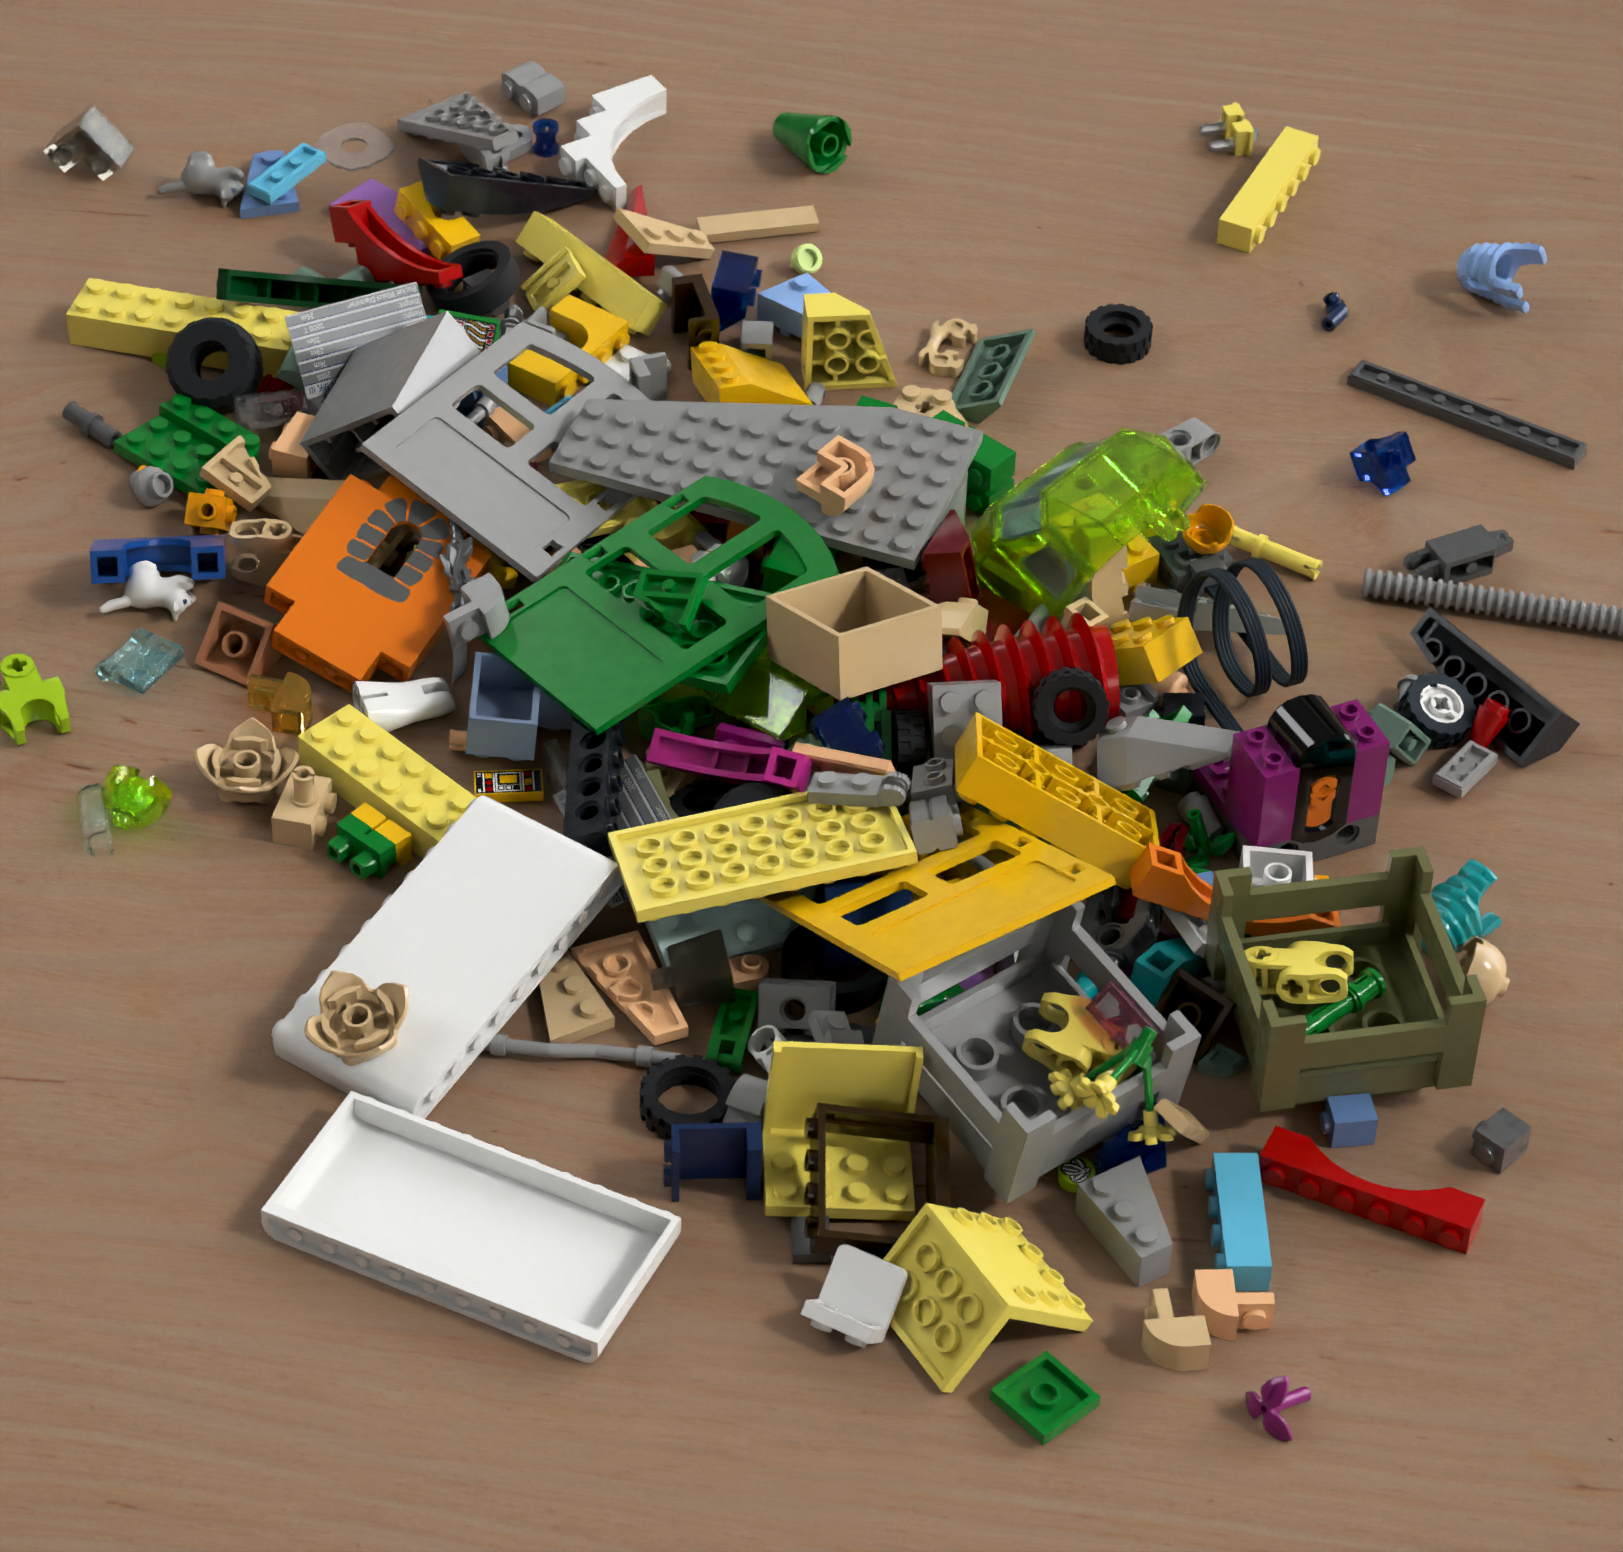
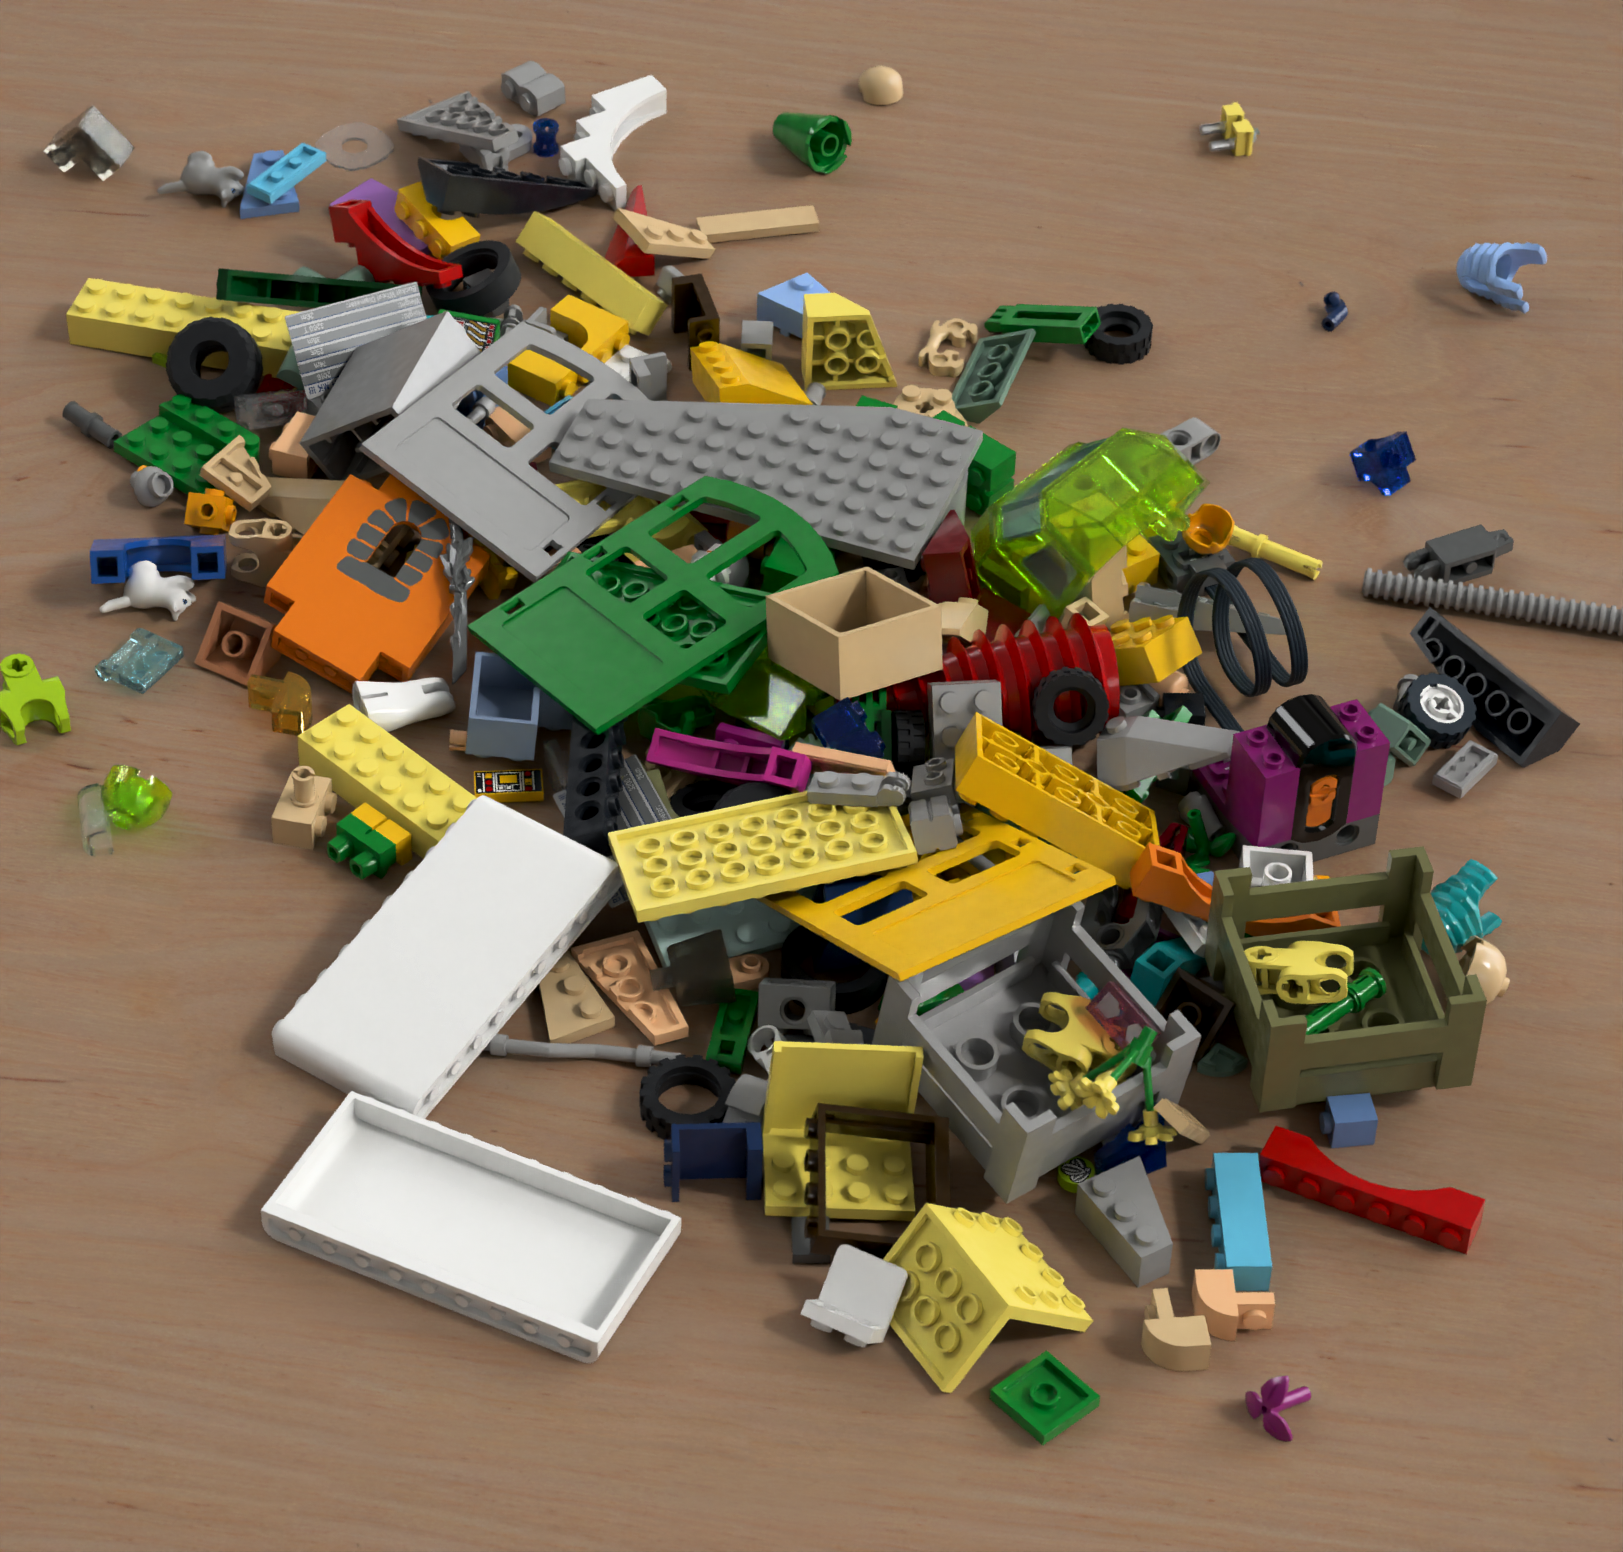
tan brick [193,717,299,804] -> none
tan brick [304,970,409,1066] -> none
light grey brick [443,573,510,647] -> none
light yellow plate [521,246,586,313] -> none
green wing [632,568,708,633] -> none
clear blue slope [711,250,762,332] -> none
yellowish green tile [789,243,822,274] -> none
light nougat brick [796,435,875,517] -> none
light yellow brick [1217,126,1321,254] -> none
dark grey tile [1347,360,1588,470] -> none
red cone [1467,698,1510,748] -> none
flat silver brick [1471,1107,1532,1174] -> none
none -> tan hair [859,65,903,105]
none -> green hinge [984,304,1101,344]

